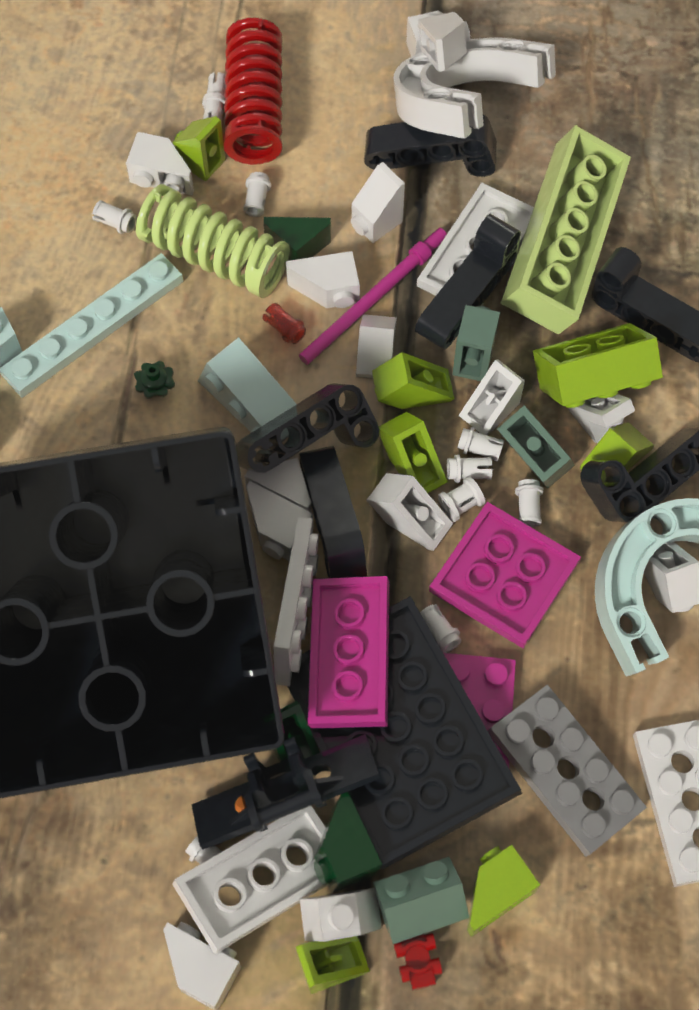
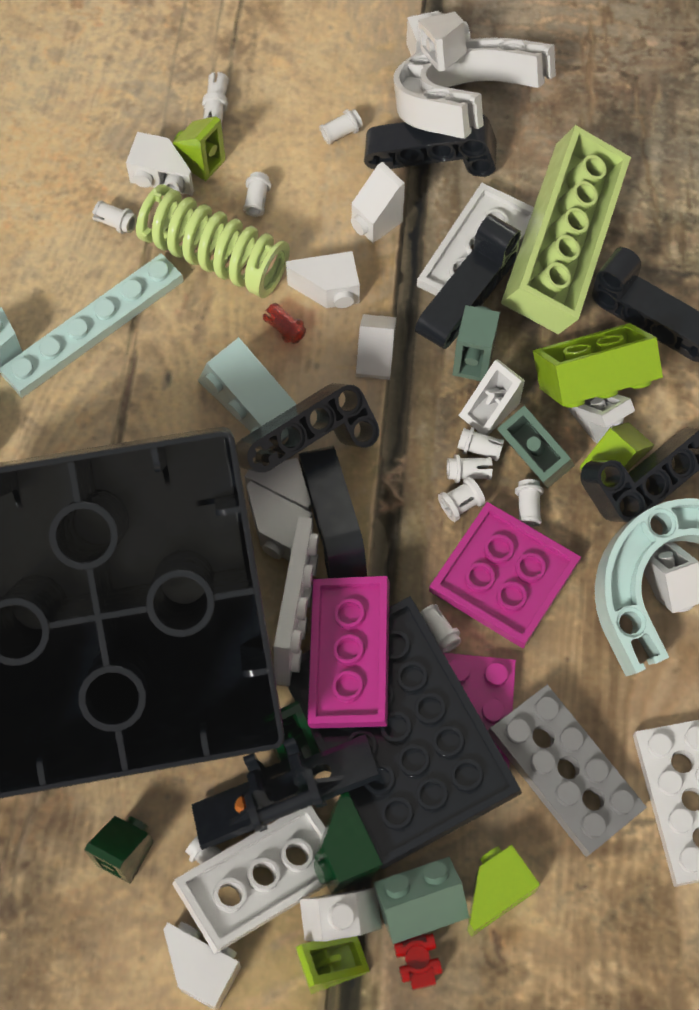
dark green plant [134,361,175,399] -> none
red piece [224,18,282,165] -> none
dark green slope [263,217,331,261] -> none
dark pink bar [299,227,447,365] -> none
white slope [367,473,453,551] -> none
lime slope [372,352,455,409] -> none
lime slope [379,412,447,493] -> none
none -> dark green slope [84,816,154,884]
none -> white pin [320,109,363,145]

